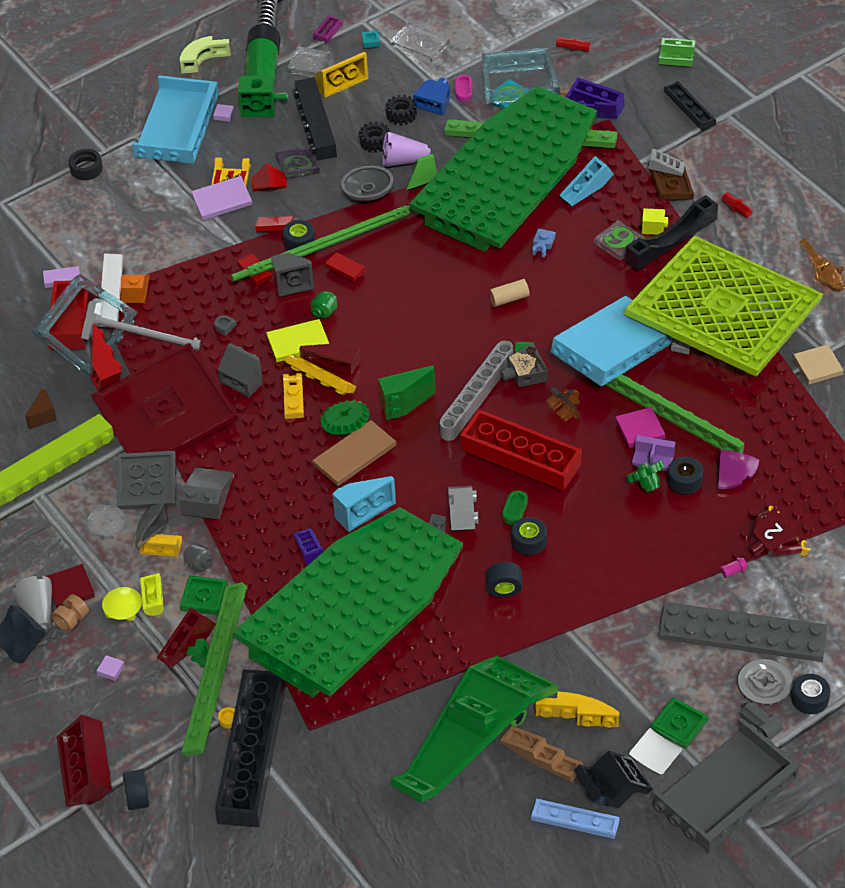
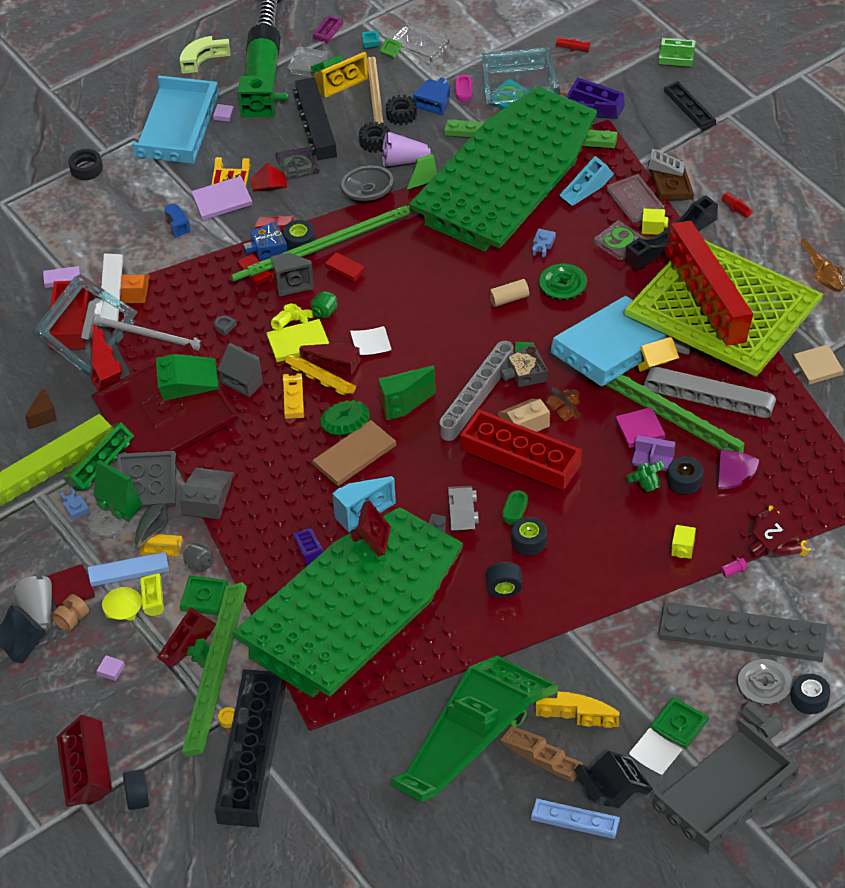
none -> medium blue plate [60,488,90,521]
none -> green brick [63,422,134,491]
none -> light blue tile [88,552,169,586]
none -> green slope [94,460,142,522]
none -> green slope [156,354,219,401]
none -> blue leg [164,204,191,238]
none -> blue torso [243,221,287,261]
none -> neon yellow bar [271,304,313,331]
none -> green tile [310,55,343,73]
none -> white sticker [350,326,391,355]
none -> dark red tile [351,500,391,557]
none -> tan axle [367,57,384,124]
none -> bright green tile [380,37,402,59]
none -> tan slope [498,399,550,432]
none -> green gear [539,264,587,301]
none -> clear tile [607,174,664,223]
none -> yellow panel [638,337,679,372]
none -> light grey beam [644,367,776,418]
none -> red brick [665,221,753,346]
none -> neon yellow brick [672,525,696,559]

